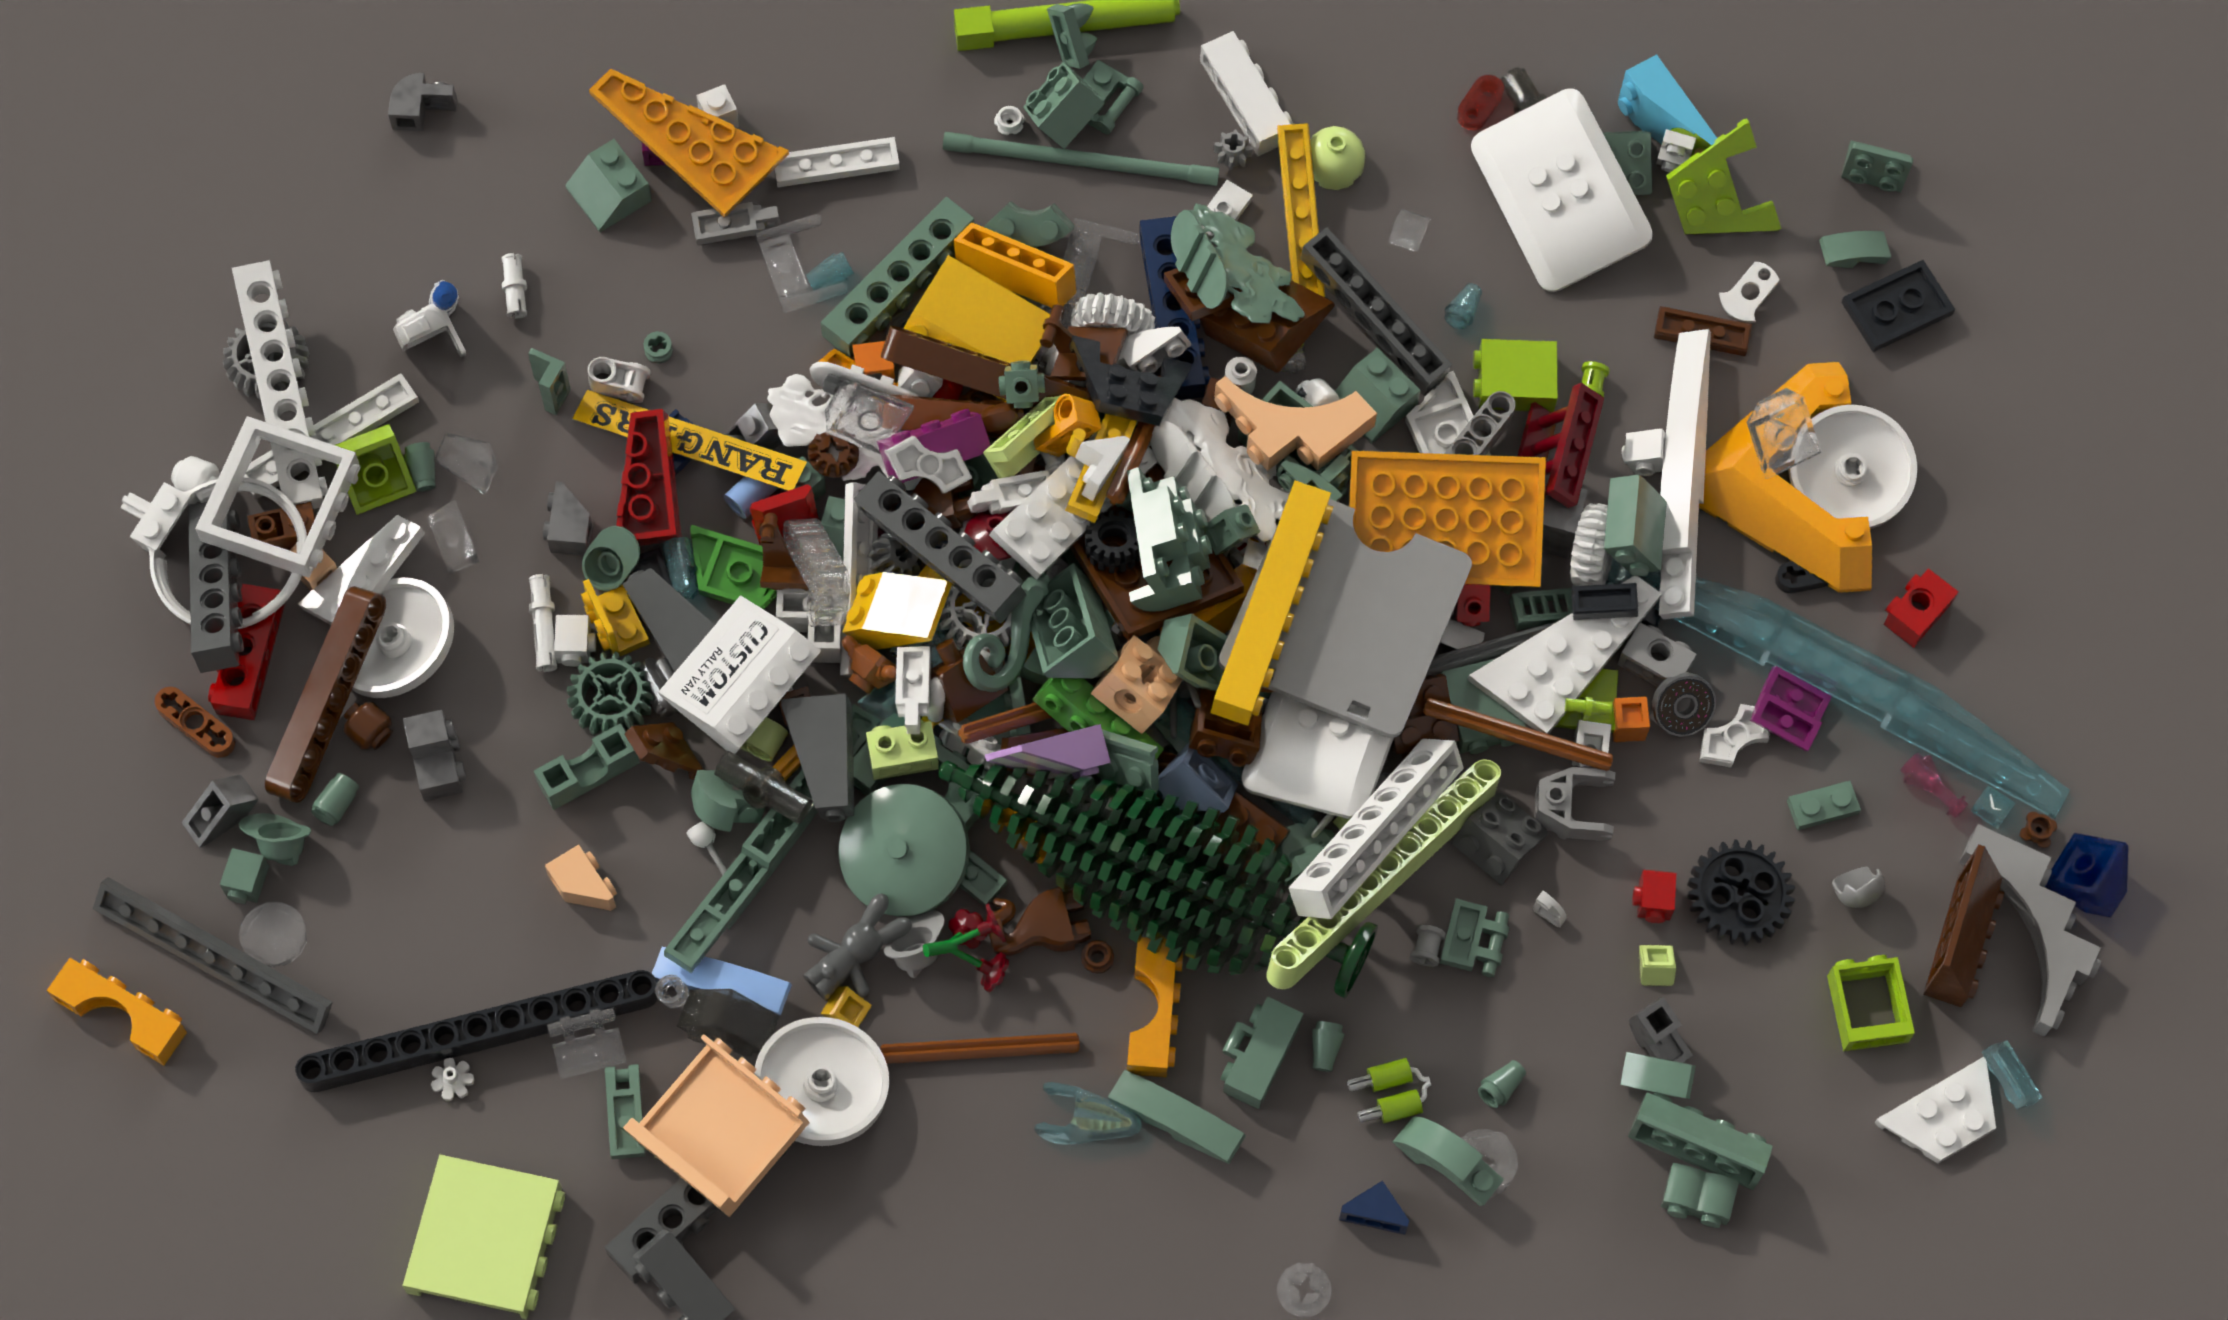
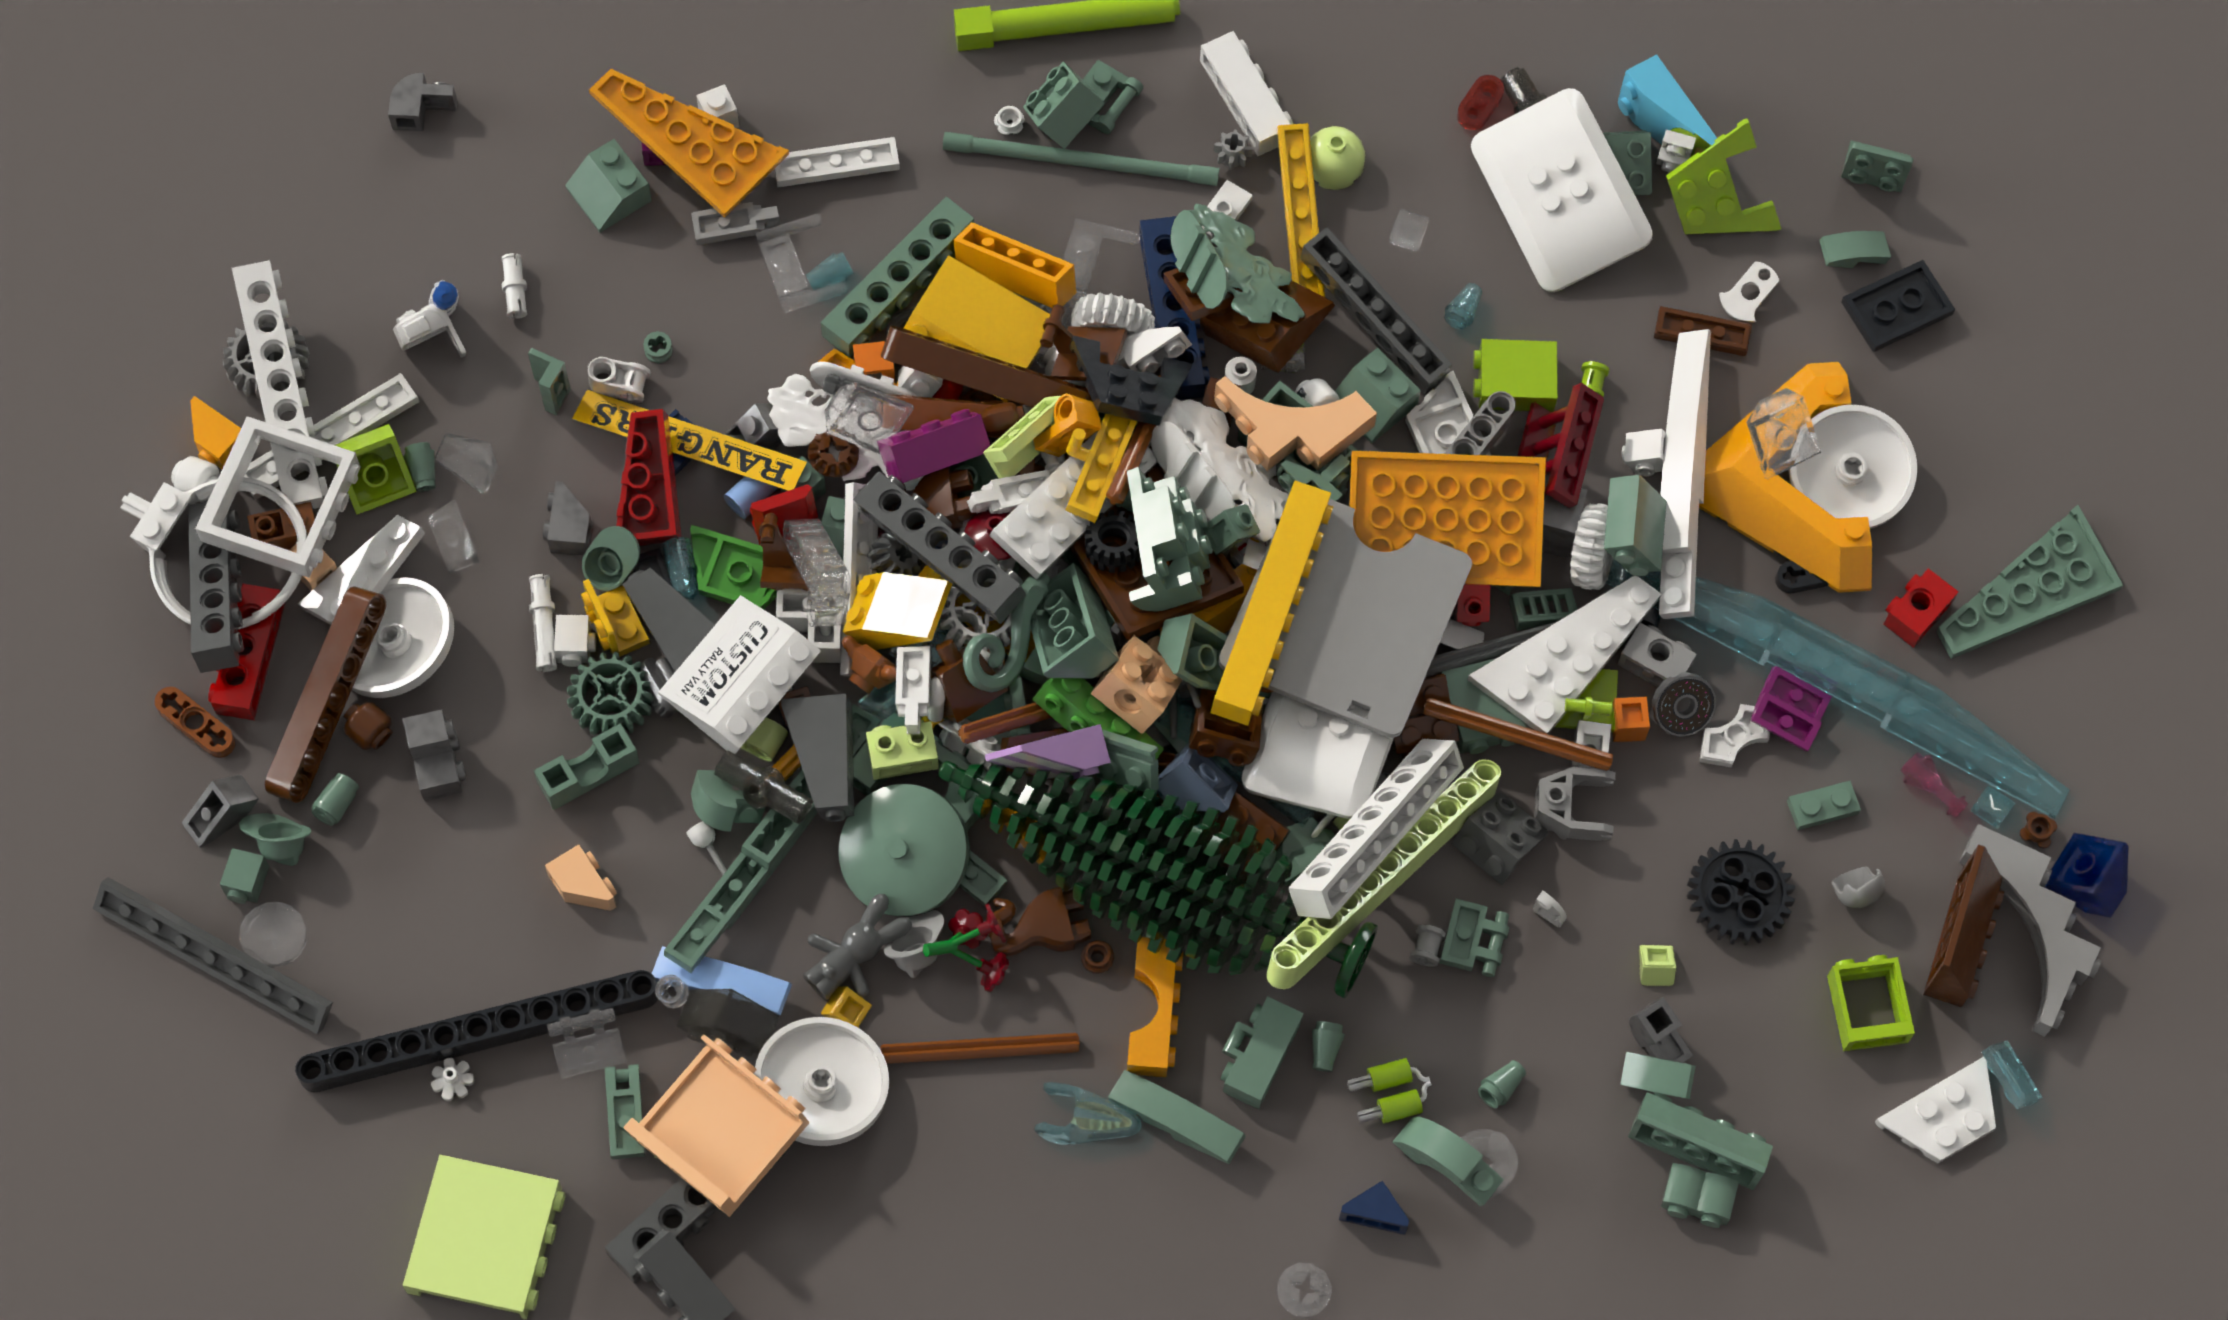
light orange arch [46,958,187,1066] -> none
reddish brown wing [624,722,704,780] -> none
white tile [884,436,972,493] -> none
sand green brick [984,201,1075,247] -> none
sand green brick [999,361,1045,408] -> none
sand green tile [1047,3,1097,69] -> none
white slope [1075,436,1130,501] -> none
black tile [1572,583,1638,620] -> none
red brick [1632,870,1677,923] -> none
none -> light orange slope [190,396,241,469]
none -> sand green wing [1936,505,2123,659]

